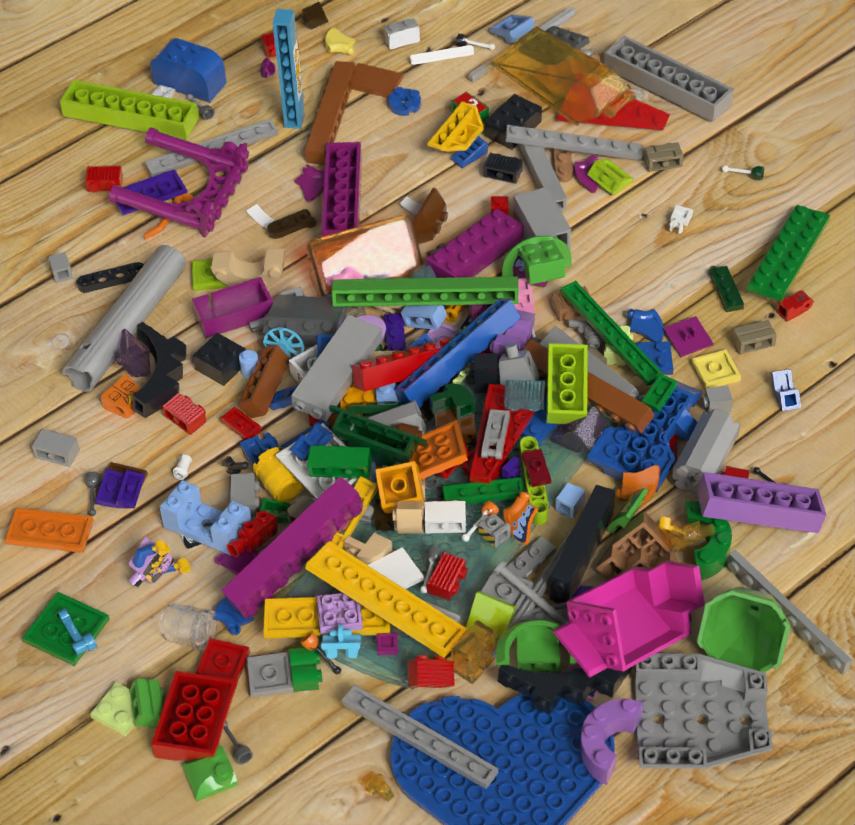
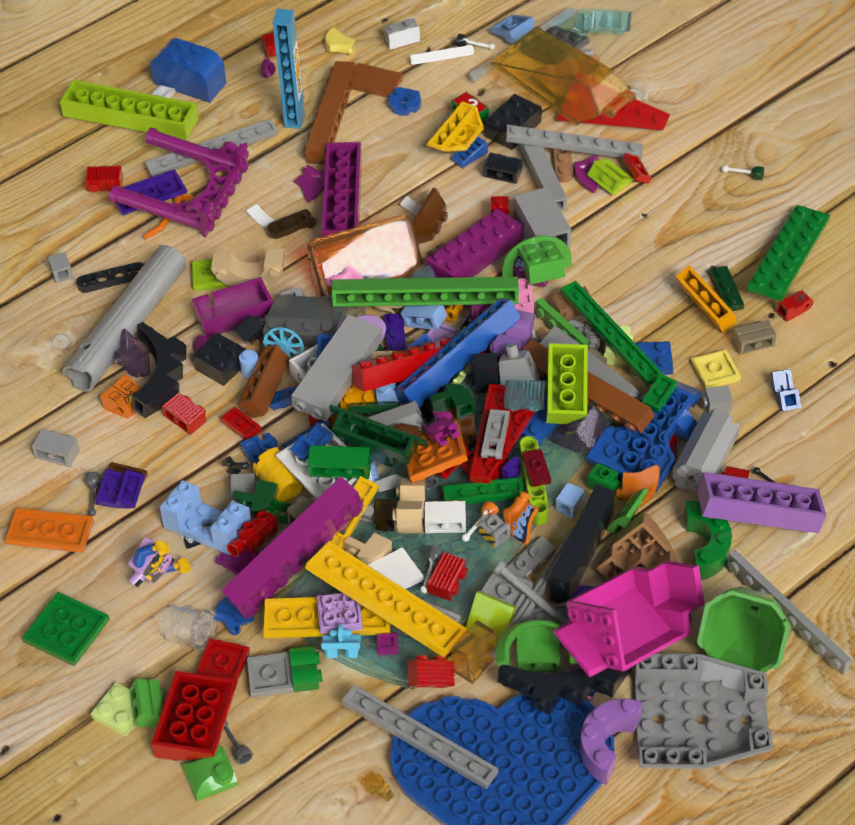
dark azure brick [58,609,97,655] -> none
white pin [173,454,192,480] -> none
dark grey hinge [187,94,215,120] -> none
hinge [300,631,341,675] -> none
dark brown brick [302,2,328,30] -> none
light orange brick [375,461,426,514] -> none
light grey brick [604,35,734,122] -> none
blue arm [627,309,664,342] -> none
dark tan brick [644,142,683,172] -> none
clear yellow torso [658,517,716,553] -> none
magenta piece [663,316,714,358] -> none
white plate [669,205,693,234] -> none
none -> magenta tile [194,335,209,353]
none -> dark green brick [233,479,279,513]
none -> black brick [234,314,265,345]
none -> magenta animal [421,411,460,447]
none -> bright green plate [535,298,589,346]
none -> clear light blue brick [574,9,632,36]
none -> green brick [587,463,620,491]
none -> red plate [622,153,652,184]
none -> light orange brick [675,265,738,333]

